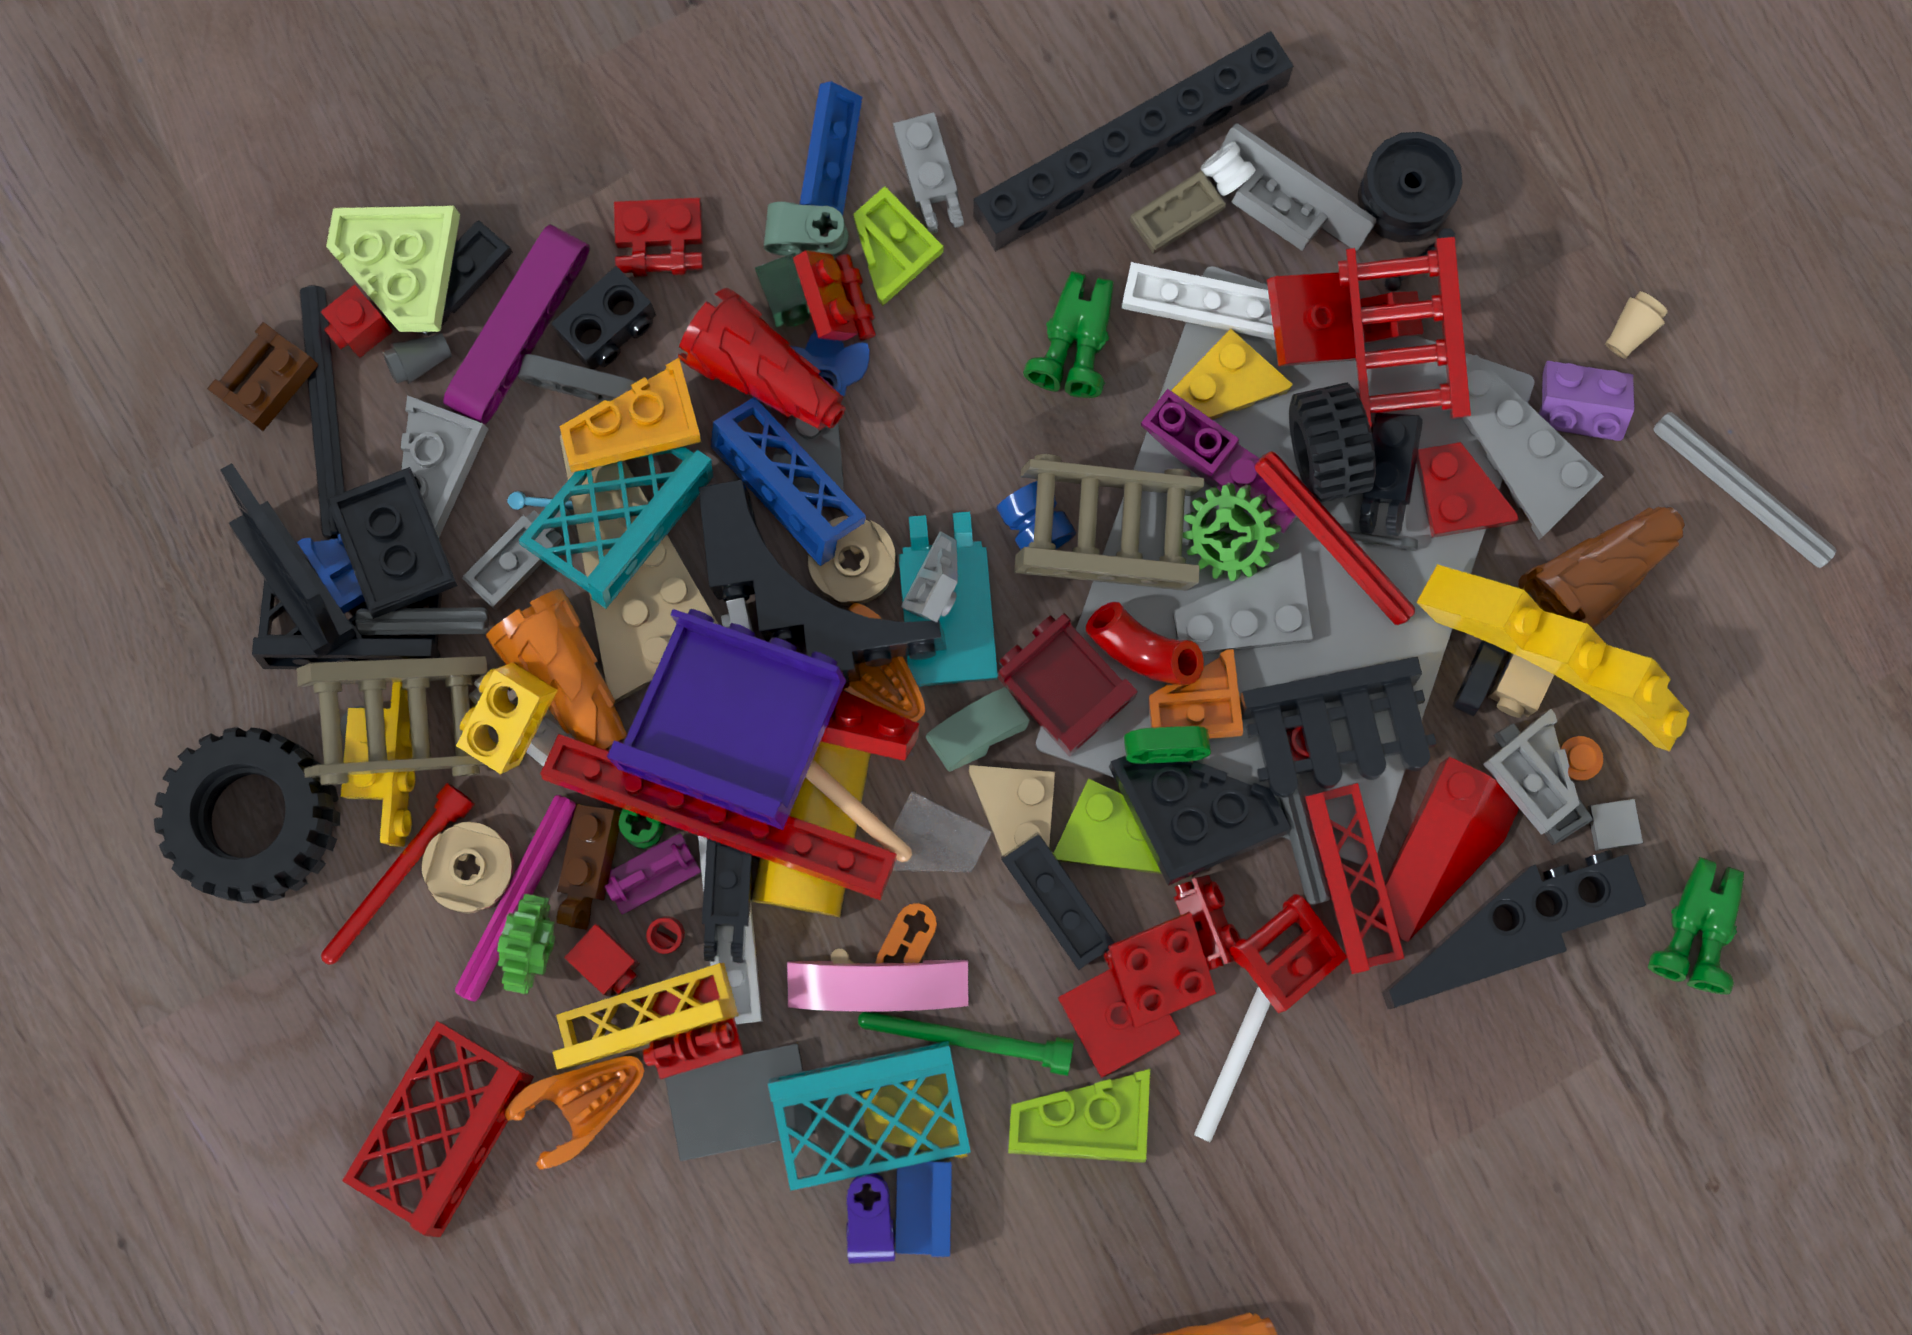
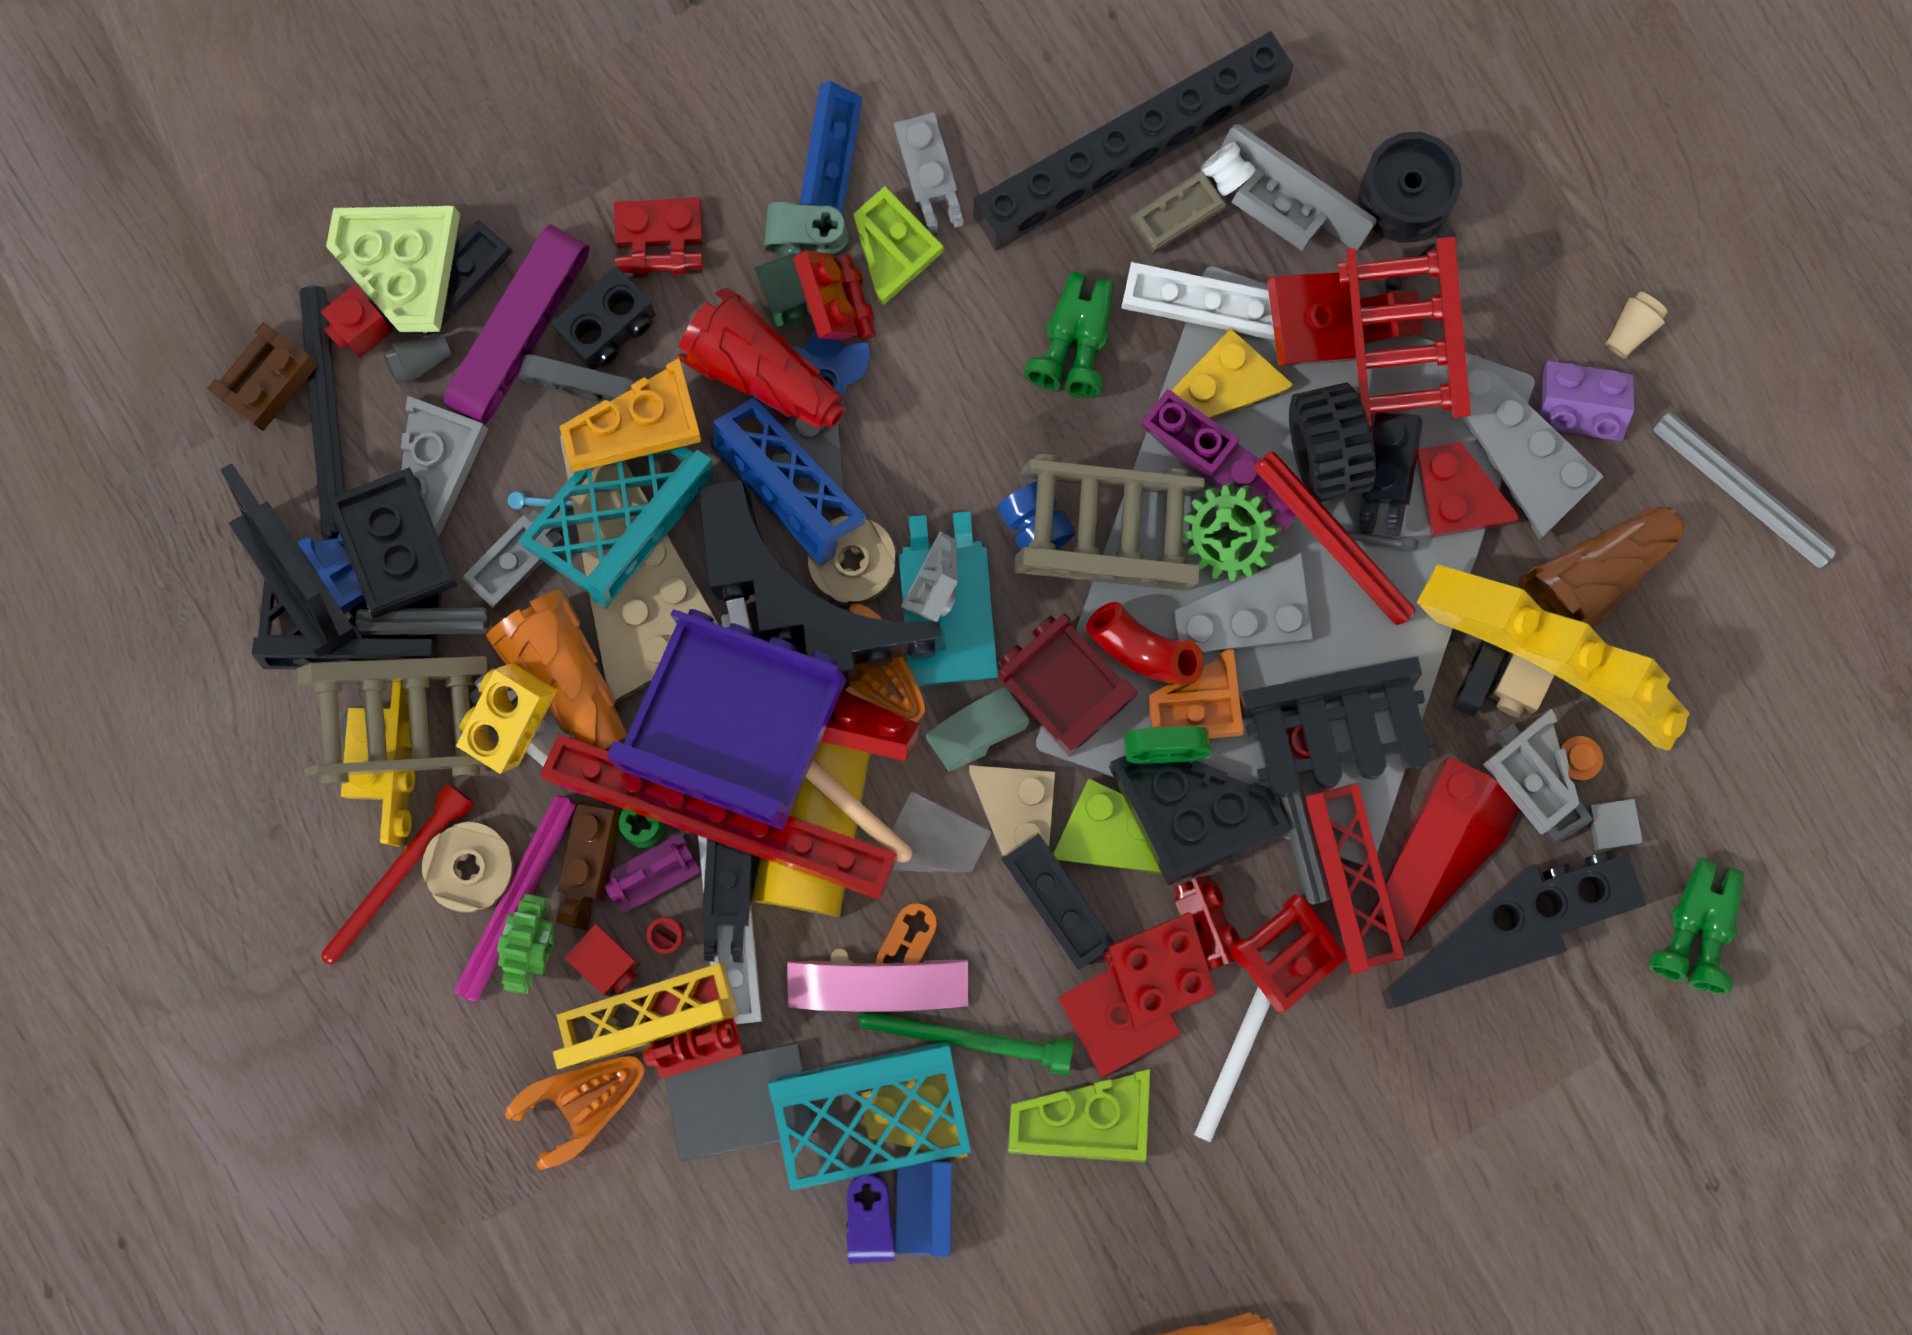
black tyre [154,727,341,903] -> none
red fence [342,1021,534,1237] -> none

